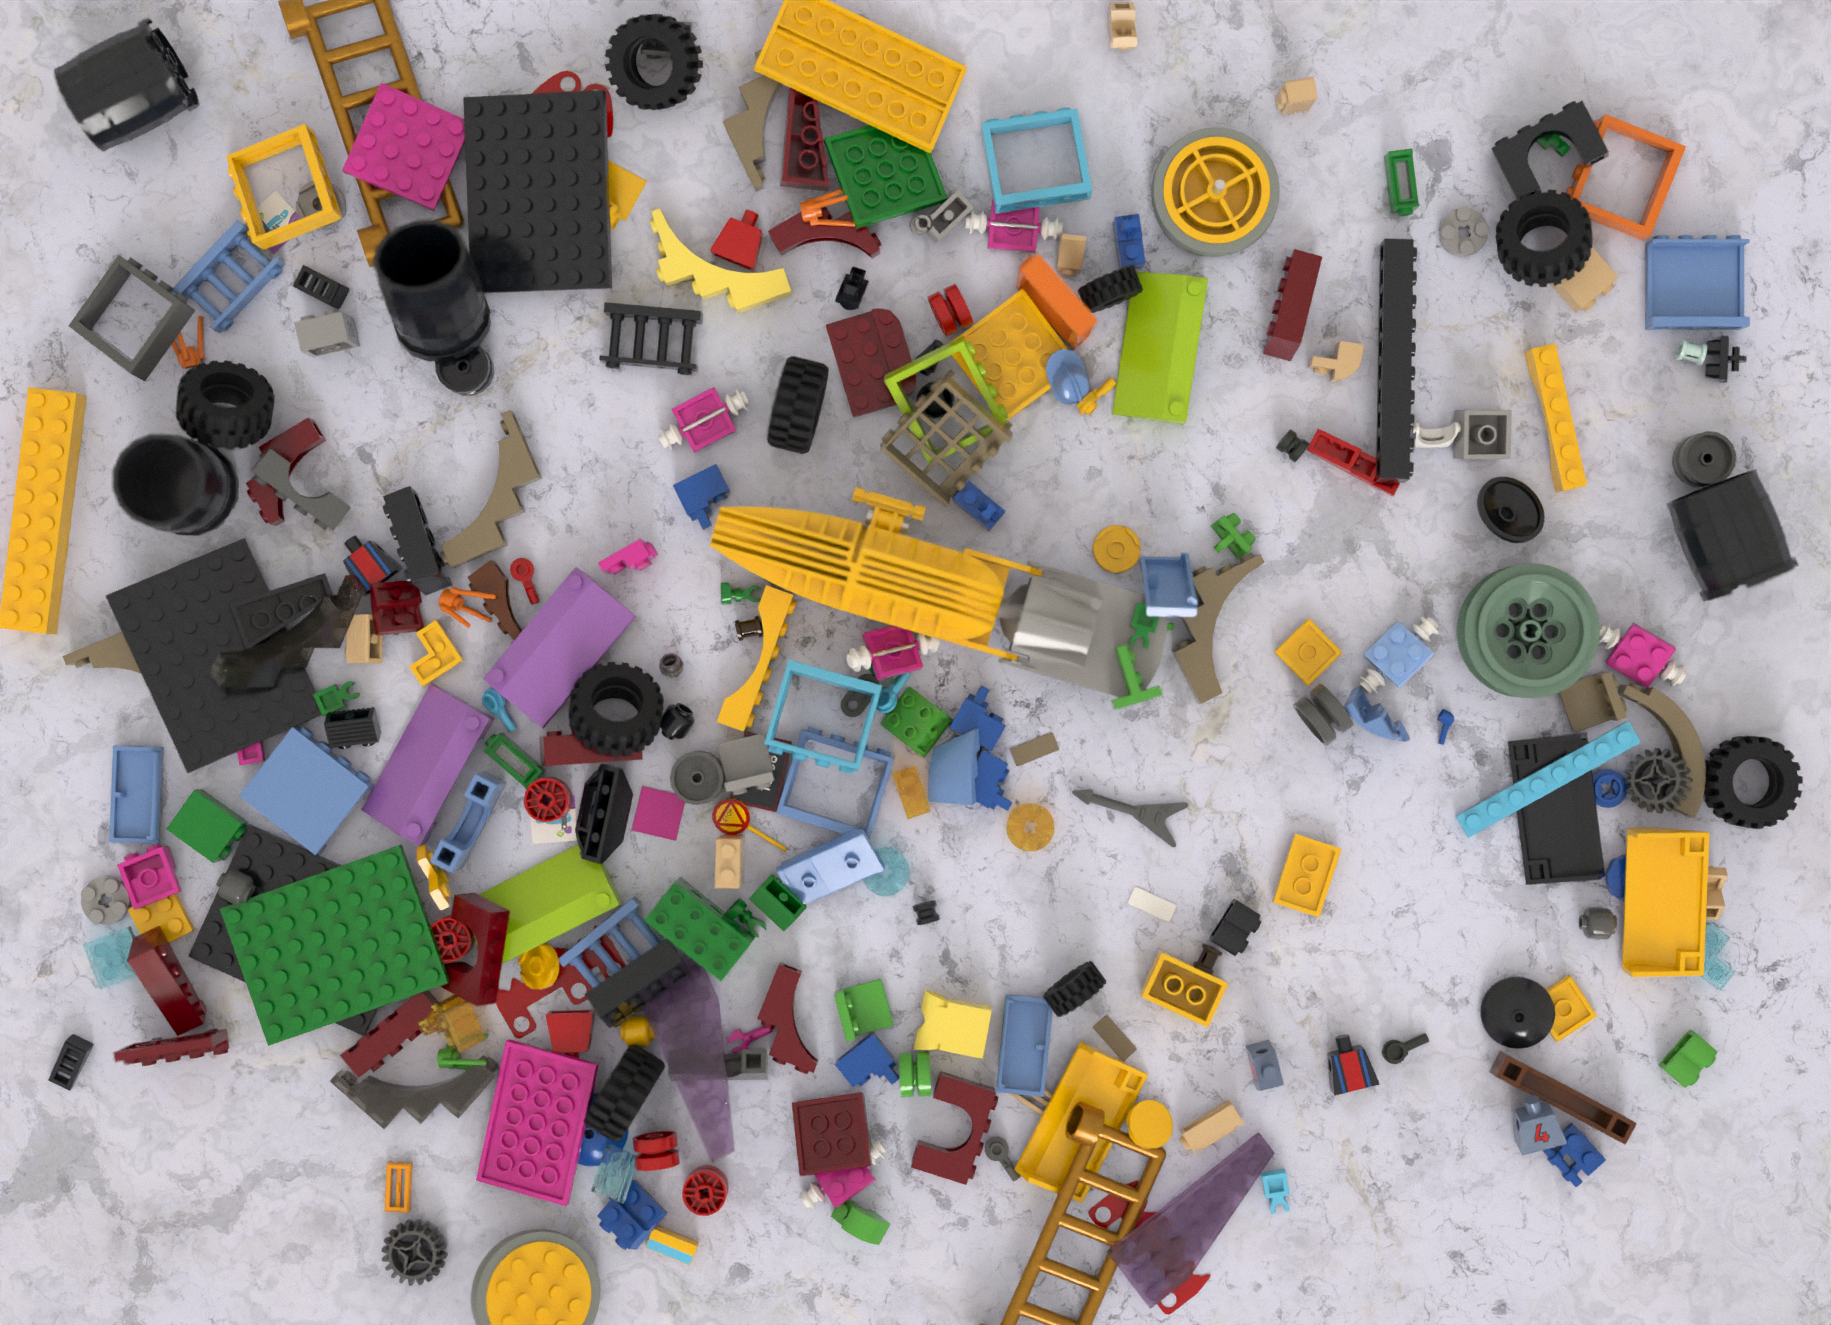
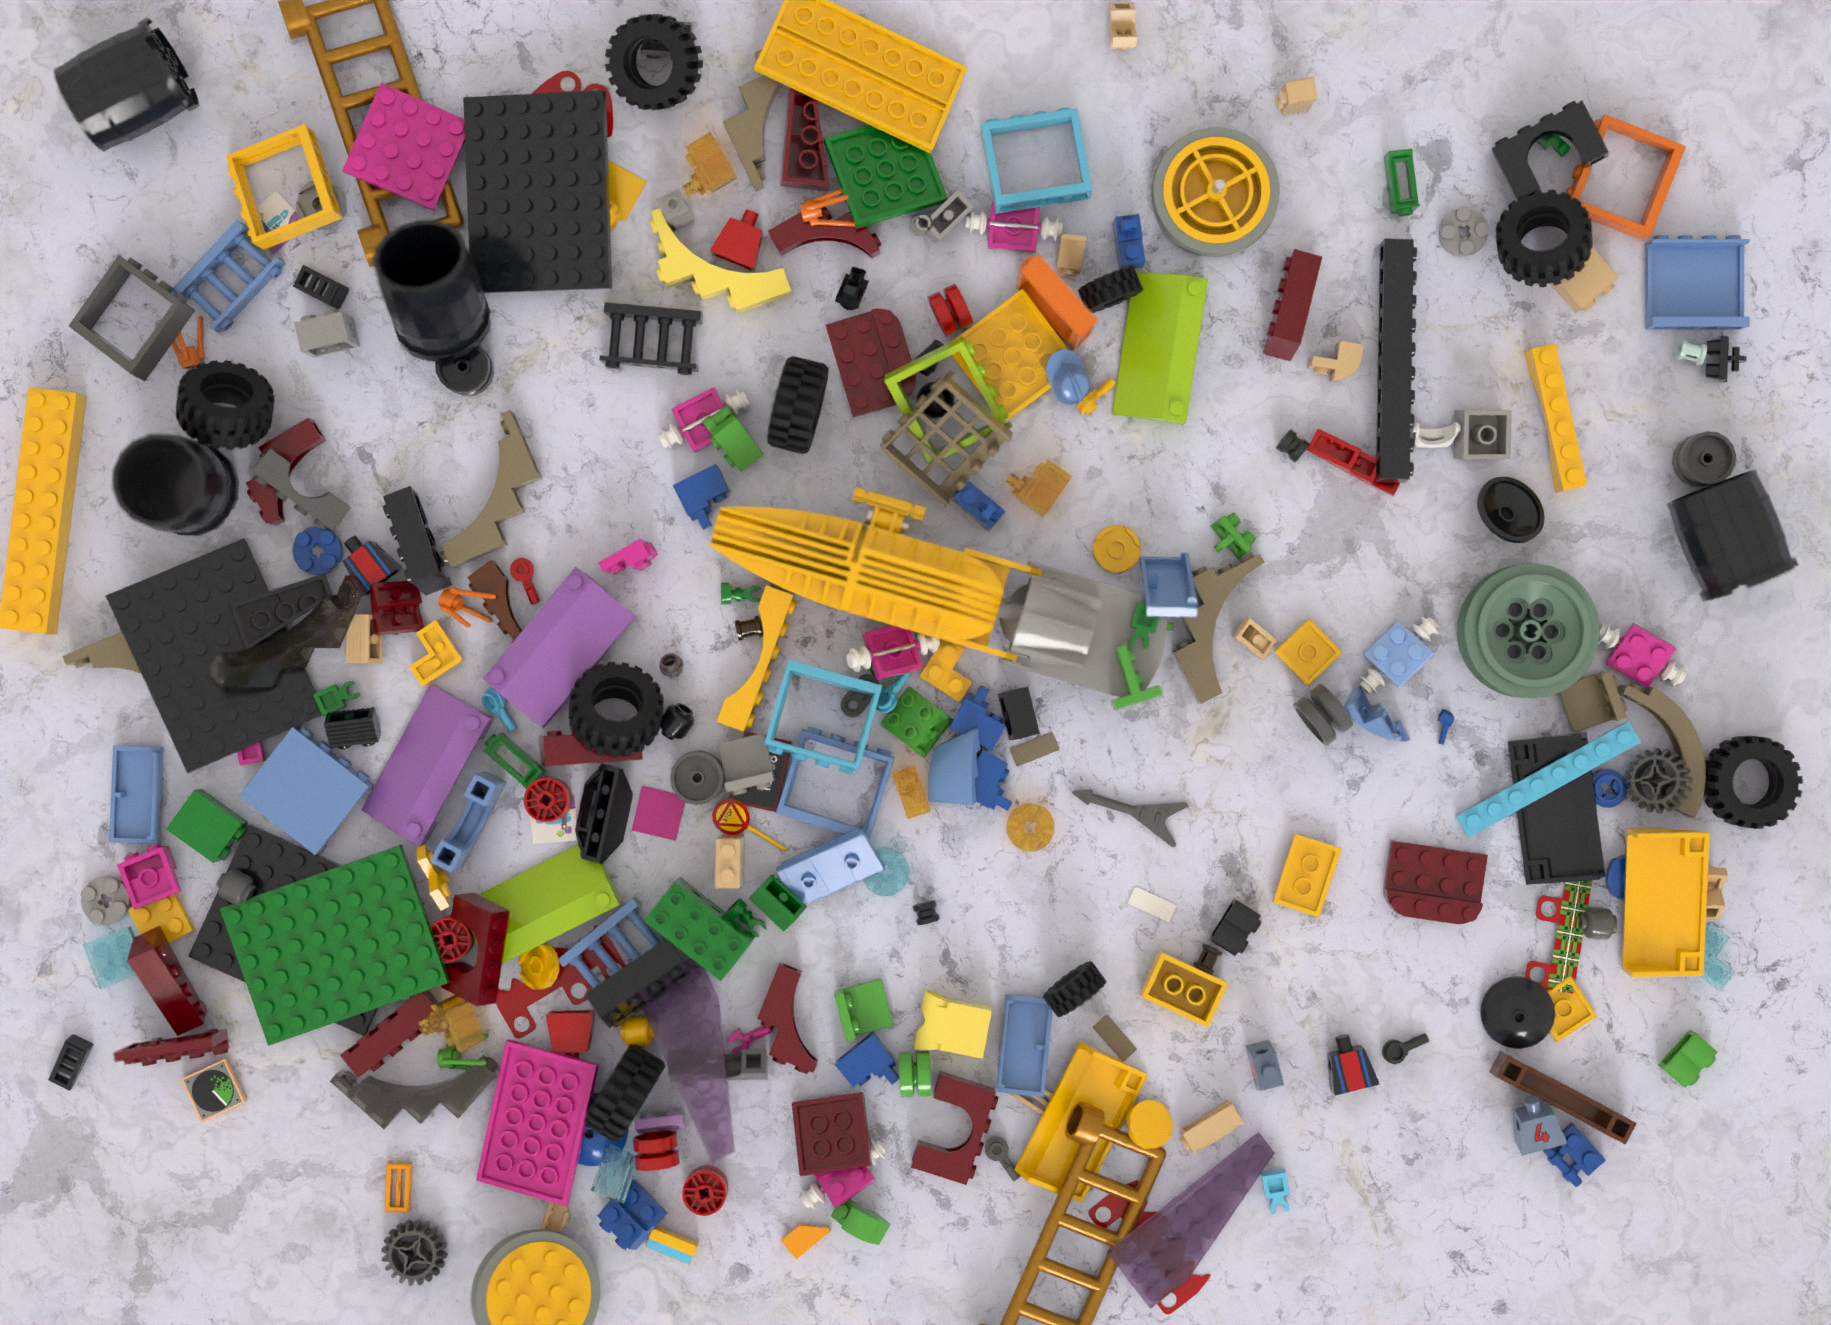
none -> tile [181,1058,247,1123]
none -> blue plate [293,527,343,575]
none -> tan tile [540,1202,570,1233]
none -> lavender plate [634,1112,686,1134]
none -> light grey window [657,189,695,232]
none -> clear yellow hinge [682,132,737,198]
none -> bright green hinge [702,405,764,472]
none -> light orange tile [781,1224,831,1259]
none -> yellow plate [919,640,972,702]
none -> black hinge [998,687,1040,741]
none -> clear yellow hinge [1005,460,1072,517]
none -> tan slope [1232,616,1277,660]
none -> dark red plate [1383,840,1488,924]
none -> piece [1525,880,1592,994]

